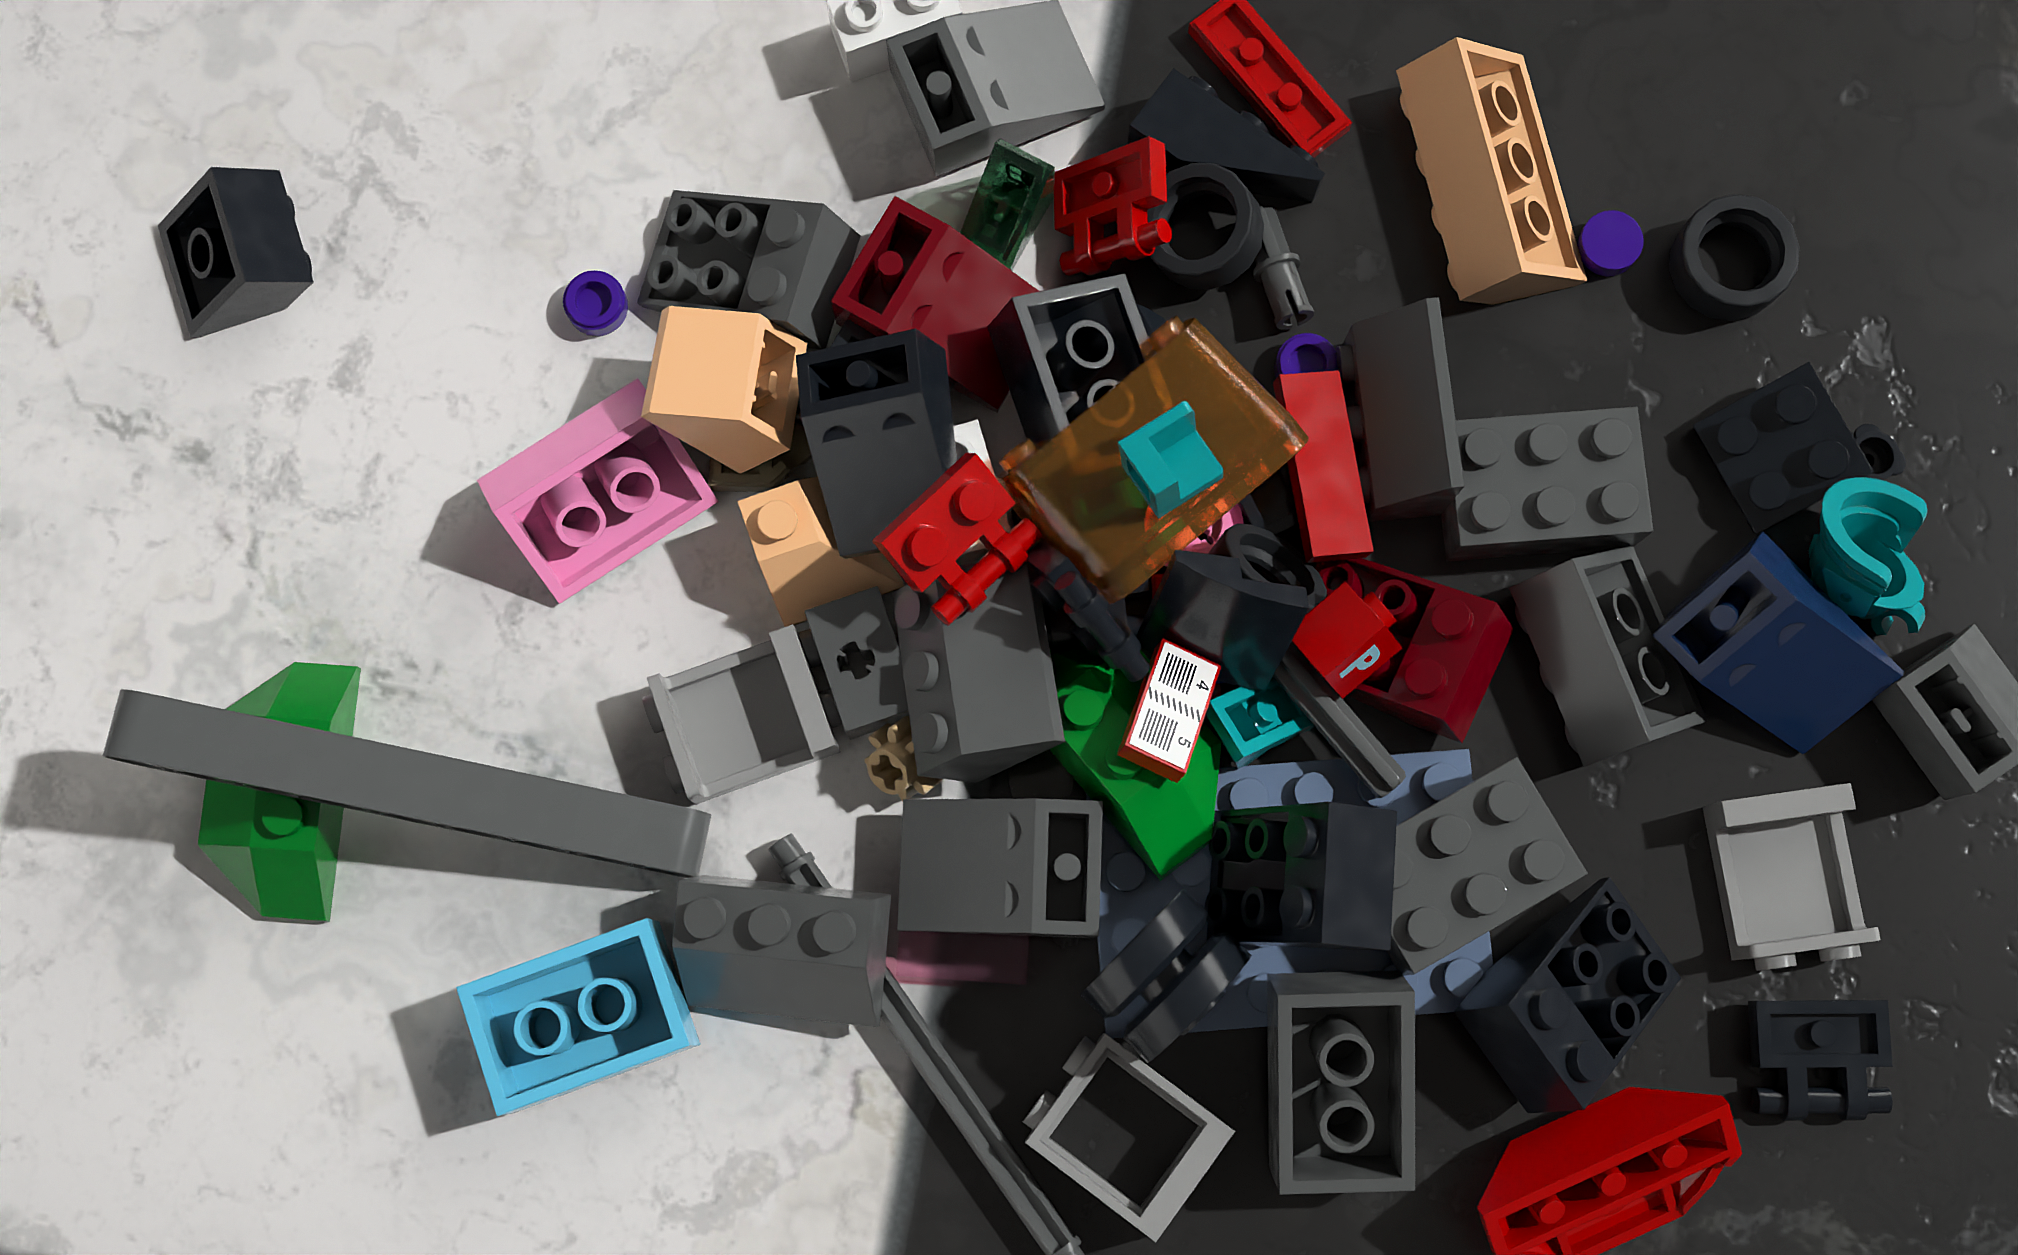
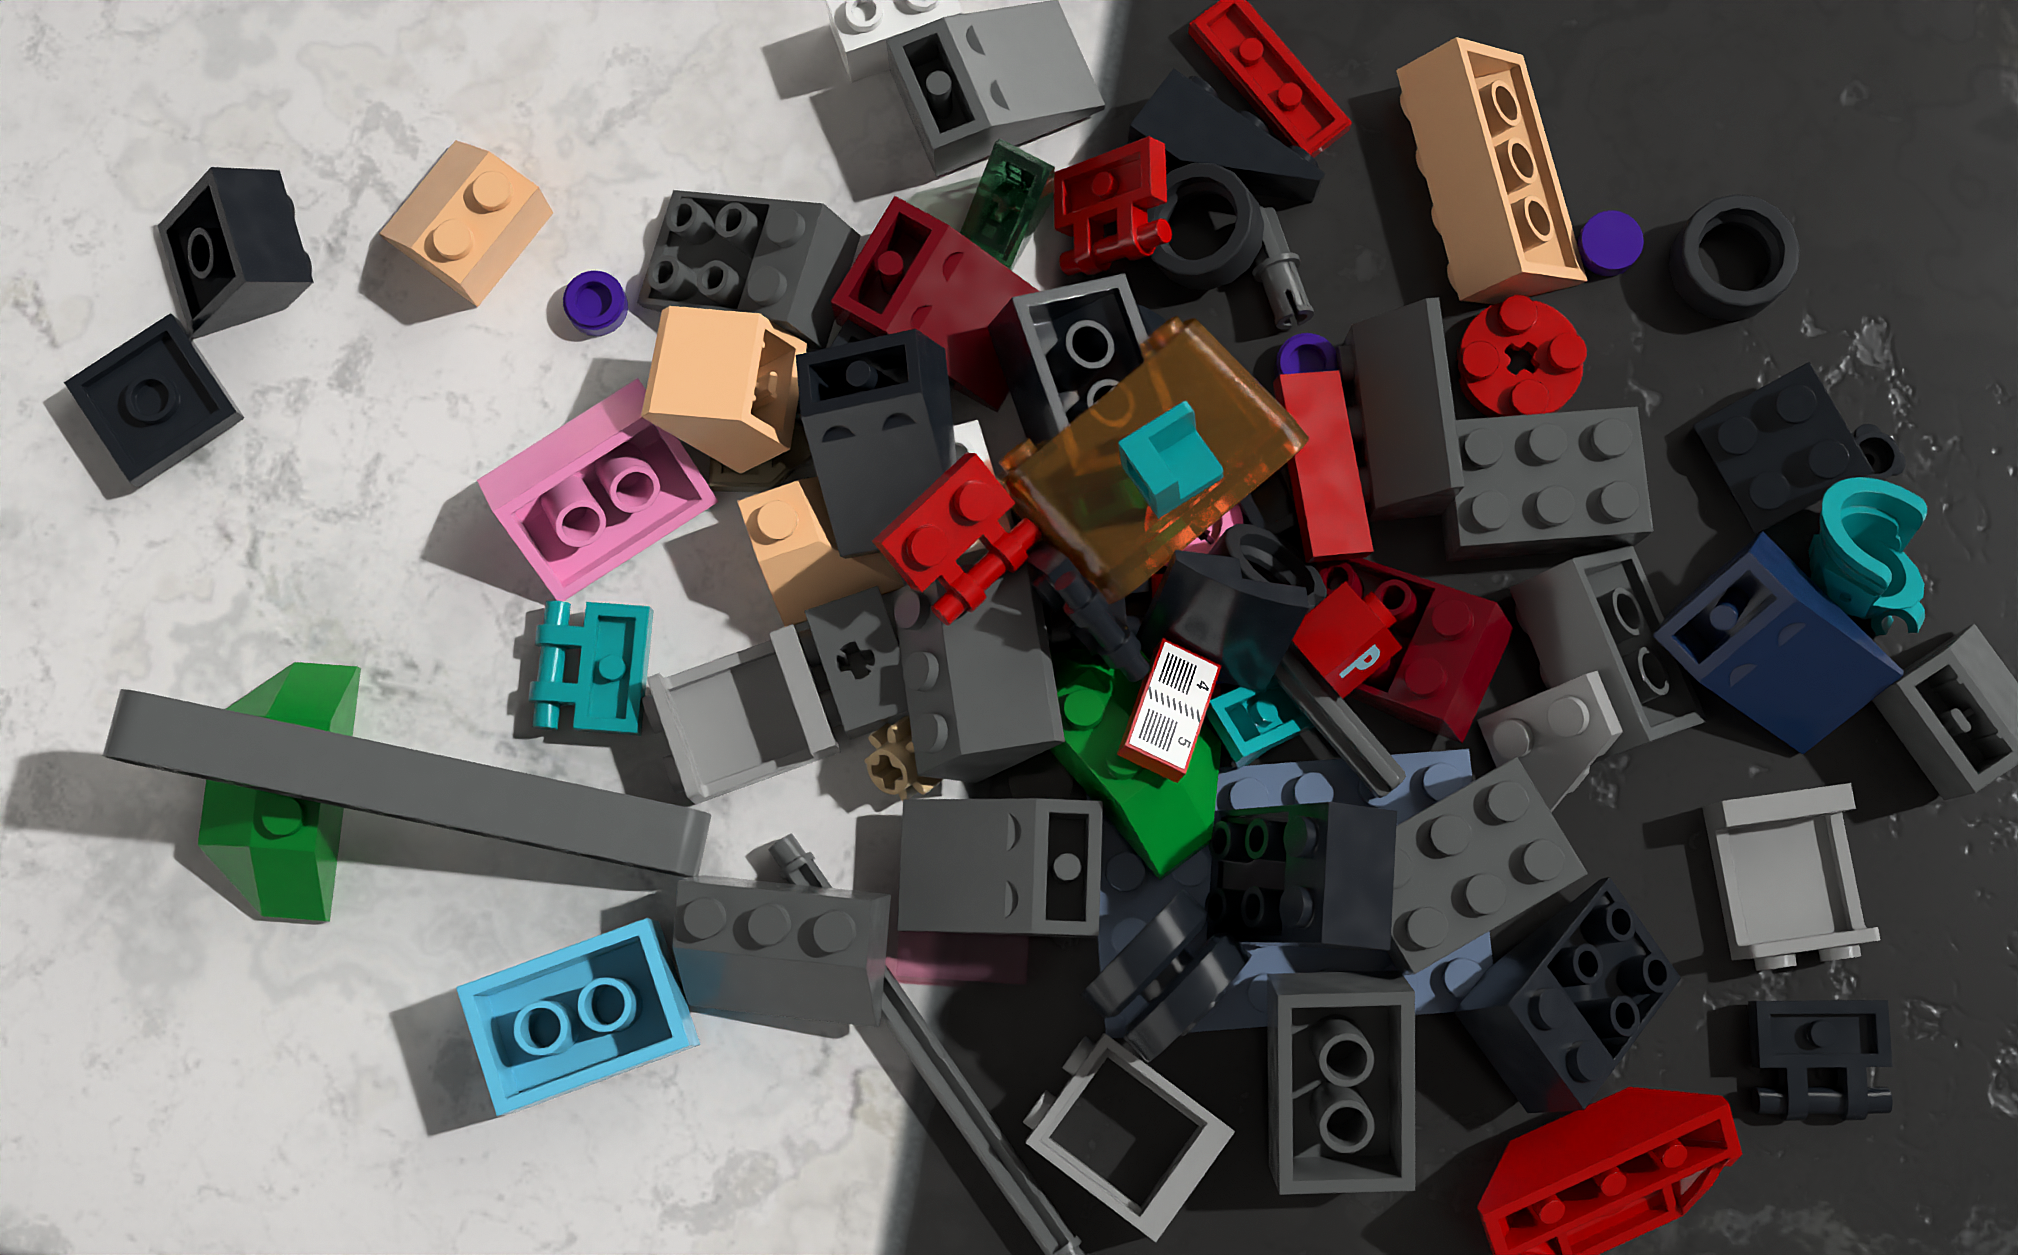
none -> black plate [64,313,244,488]
none -> light nougat slope [379,140,553,307]
none -> teal plate [528,601,654,736]
none -> red plate [1456,295,1587,418]
none -> light grey wing [1477,671,1623,813]

